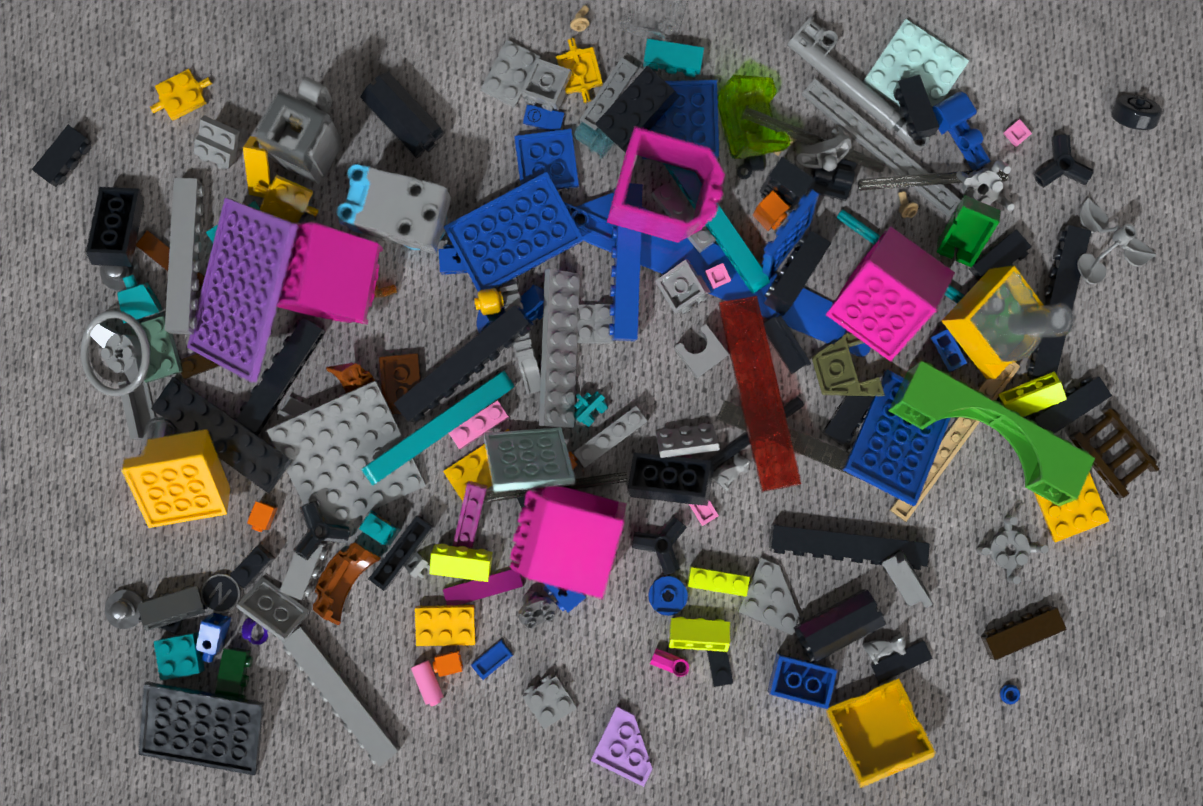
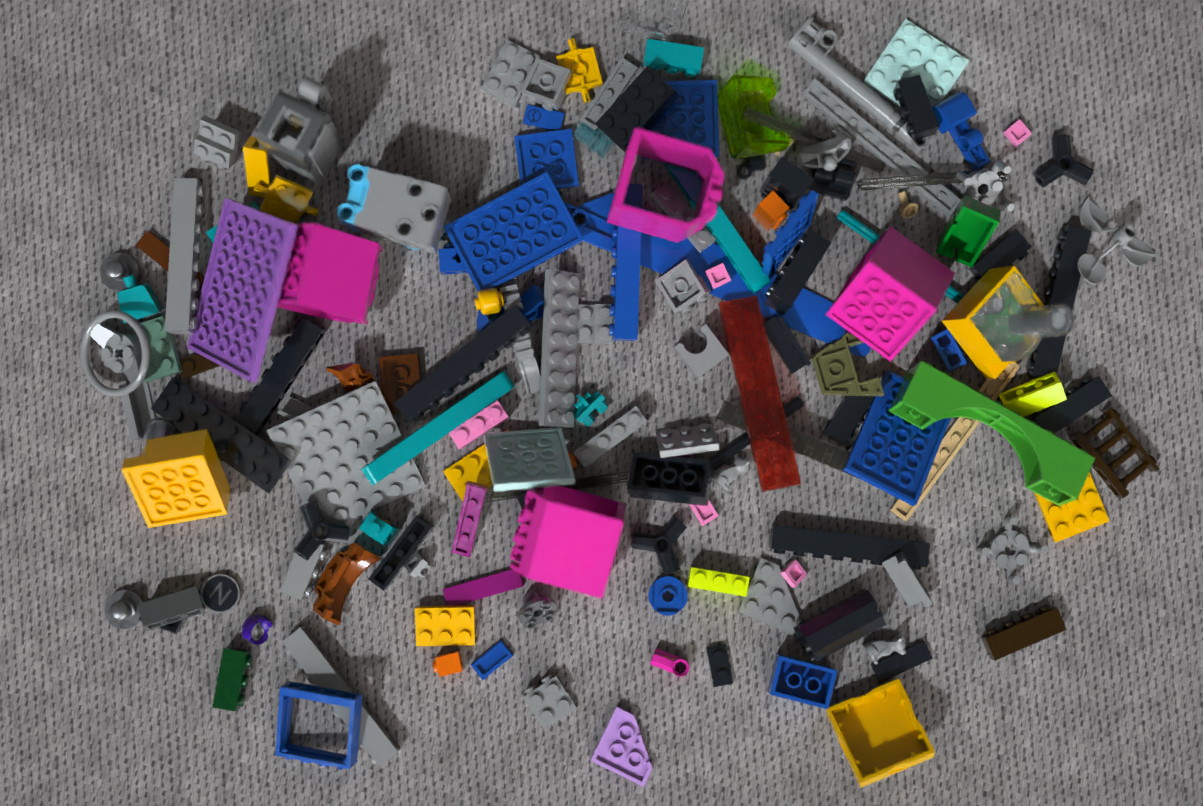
black brick [31,124,92,187] -> none
black brick [86,187,144,267] -> none
black plate [138,682,264,775] -> none
yellow plate [150,69,212,121] -> none
teal brick [153,632,205,681] -> none
blue torso [196,612,232,662] -> none
black brick [229,545,276,589] -> none
light grey plate [237,577,310,642] -> none
orange brick [247,501,278,532] -> none
black brick [360,71,445,158] -> none
clear orange arm [374,284,397,298] -> none
bright pink brick [411,660,444,706] -> none
neon yellow brick [430,544,493,582] -> none
blue brick [543,583,586,613] -> none
tan plate [570,5,589,32] -> none
neon yellow brick [669,617,730,652] -> none
blue plate [1000,684,1020,704] -> none
black wheel [1111,95,1162,130] -> none
none -> blue window [275,681,363,770]
none -> bright pink plate [780,559,807,588]

